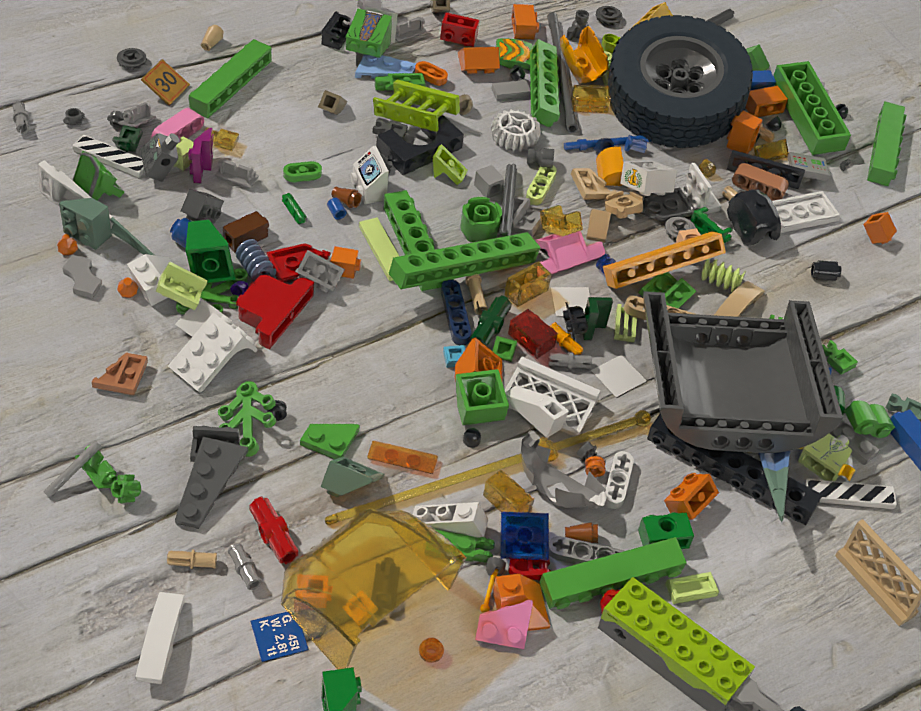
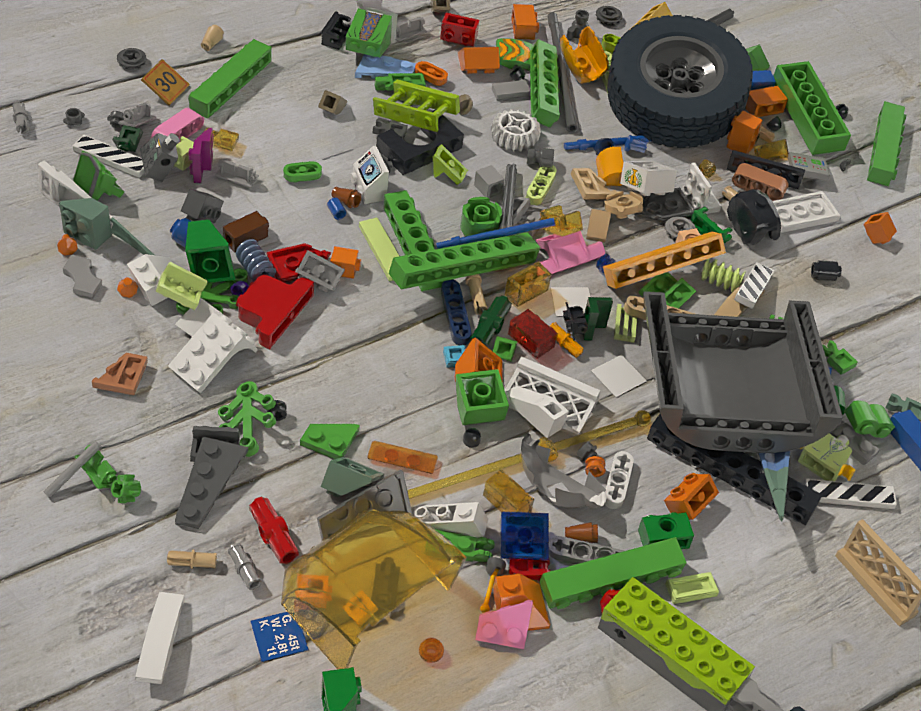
green axle [282,193,307,224] -> none
light grey pin [548,352,592,369] -> none
clear yellow hinge [571,85,611,113] -> none
none -> dark grey wing [317,470,413,542]
none -> blue bar [436,218,555,249]
none -> white tile [734,262,774,309]

